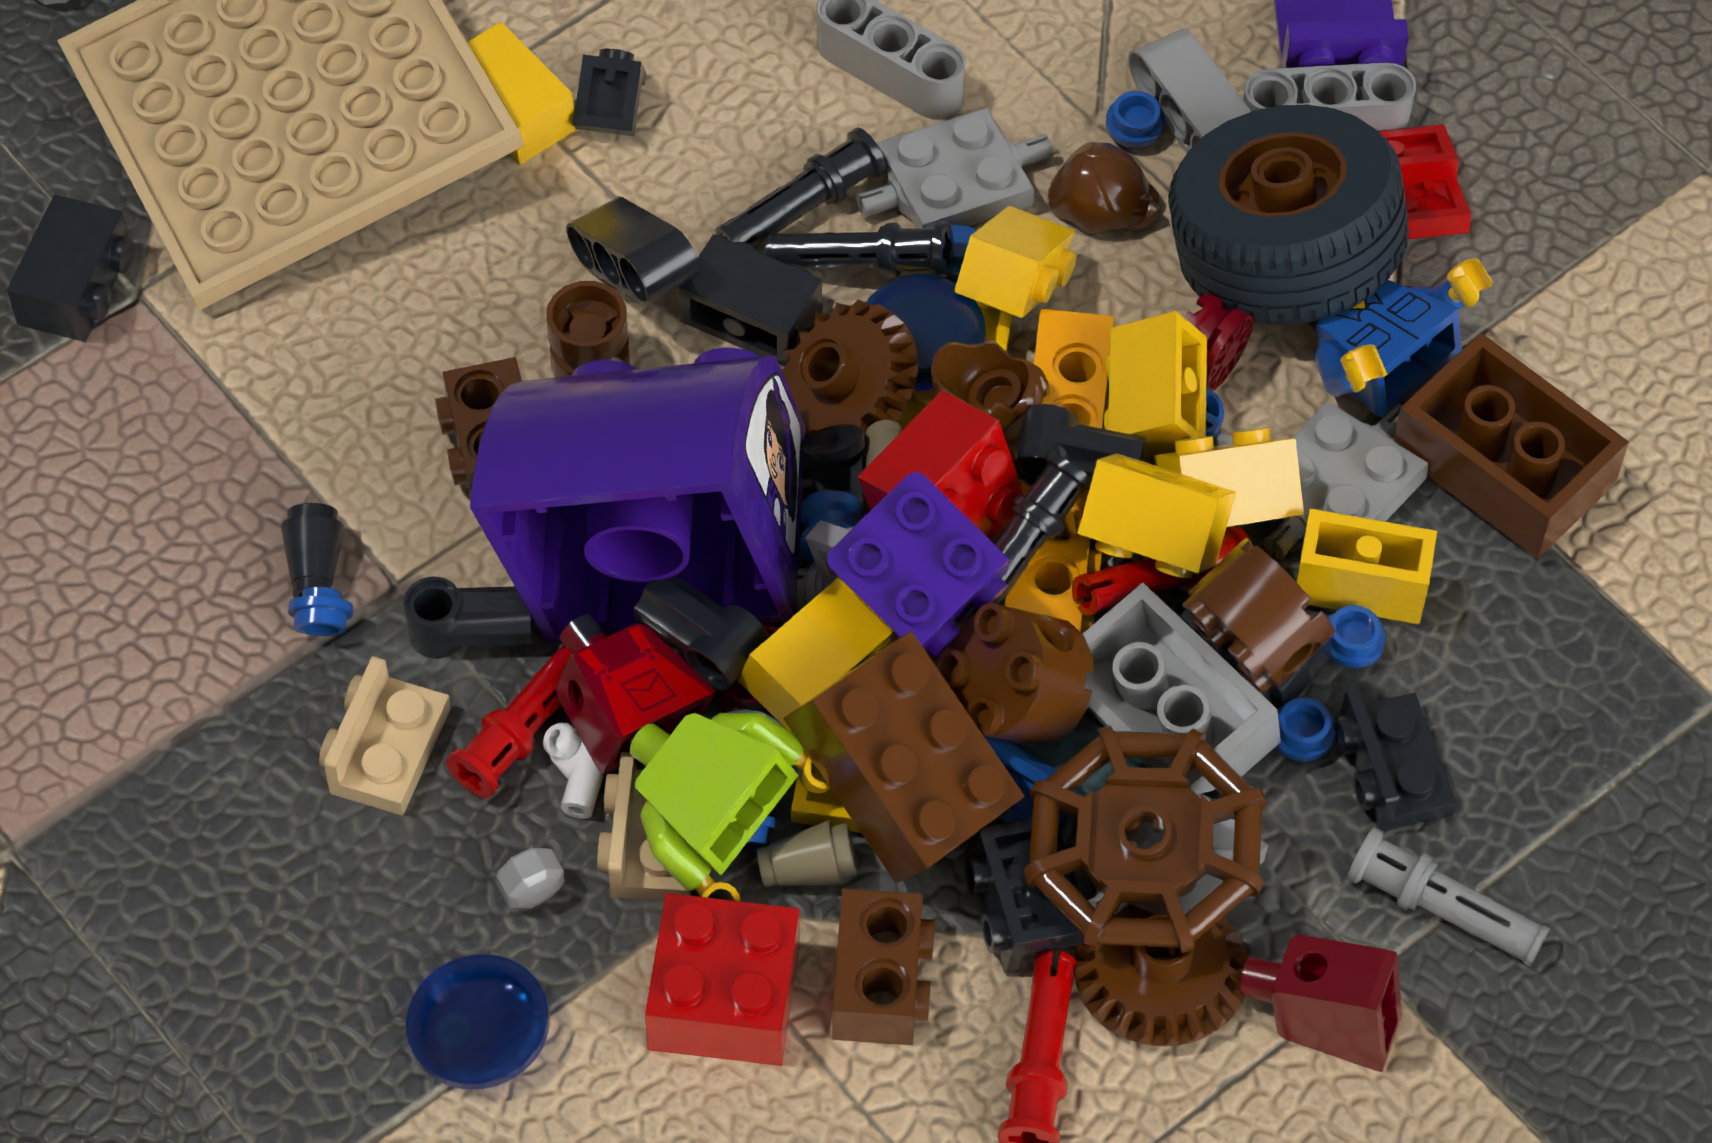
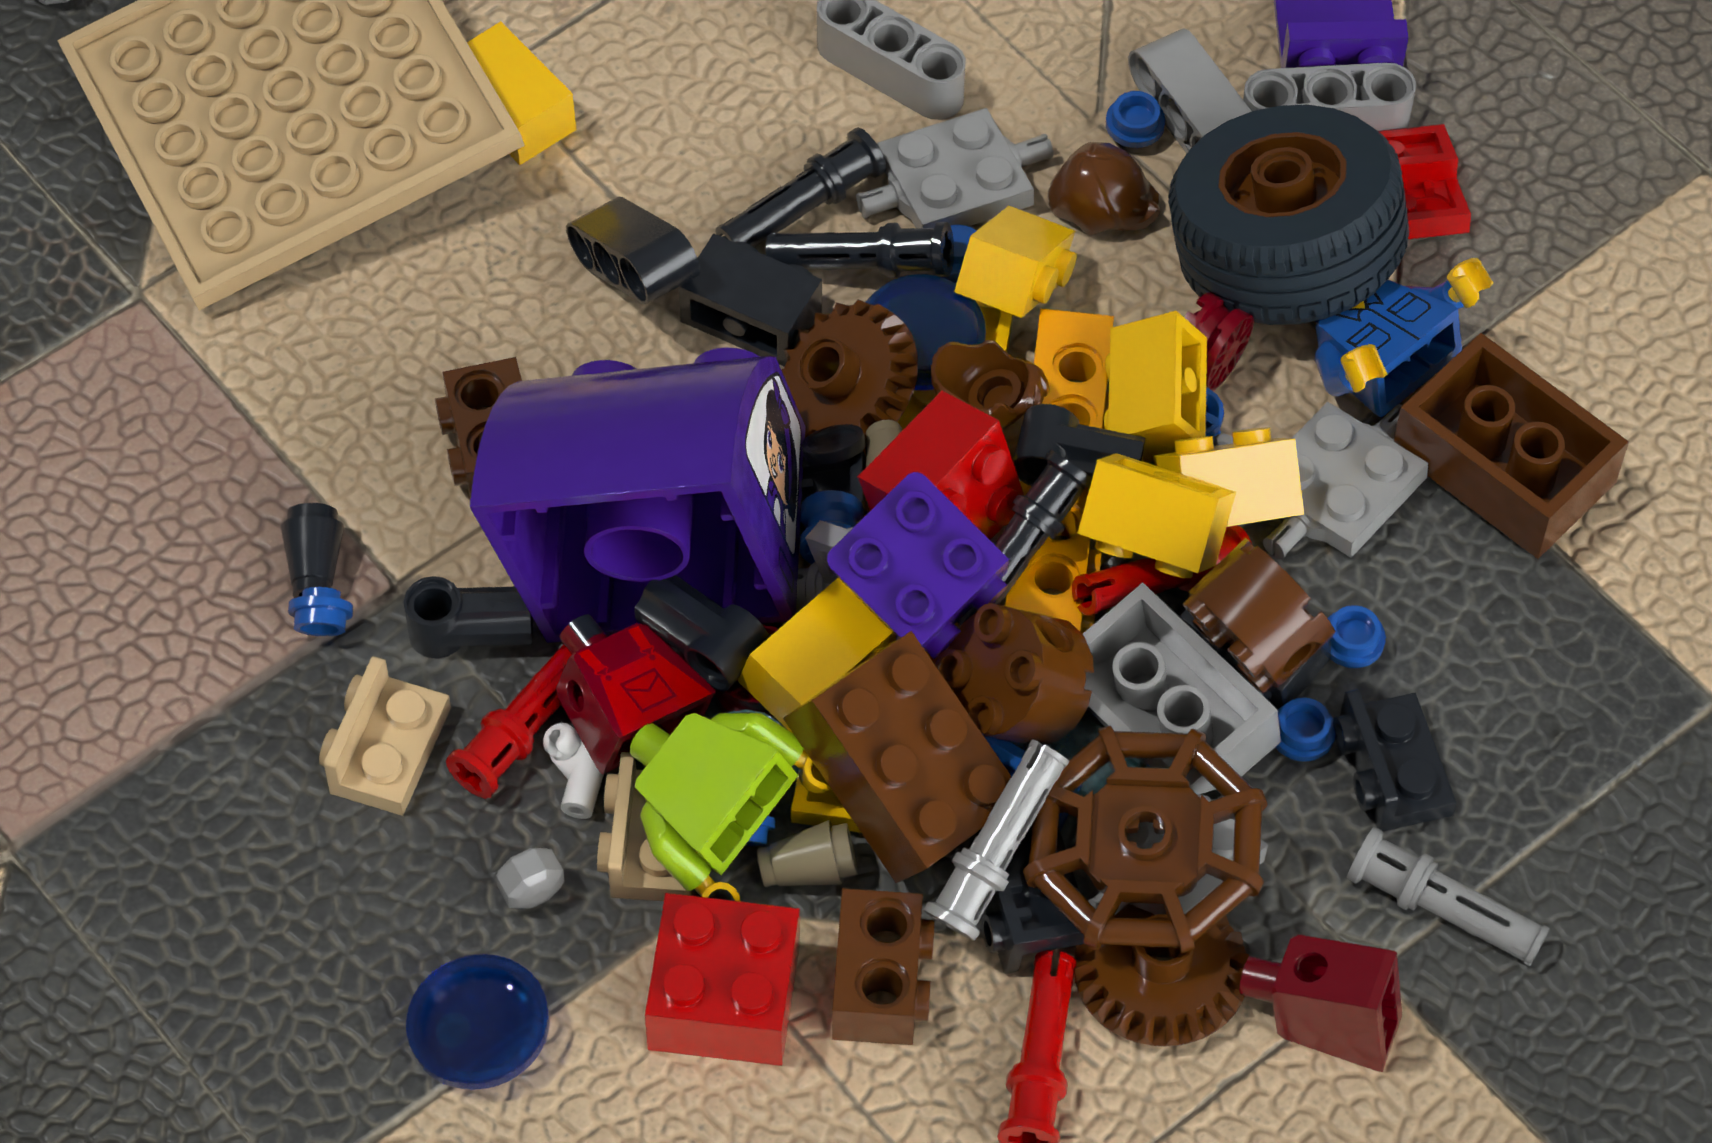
black brick [7,194,134,342] -> none
reddish brown wheel [546,281,630,377] -> none
black bracket [573,48,647,136] -> none
yellow brick [1296,509,1437,624] -> none
none -> light grey pin [923,739,1069,941]

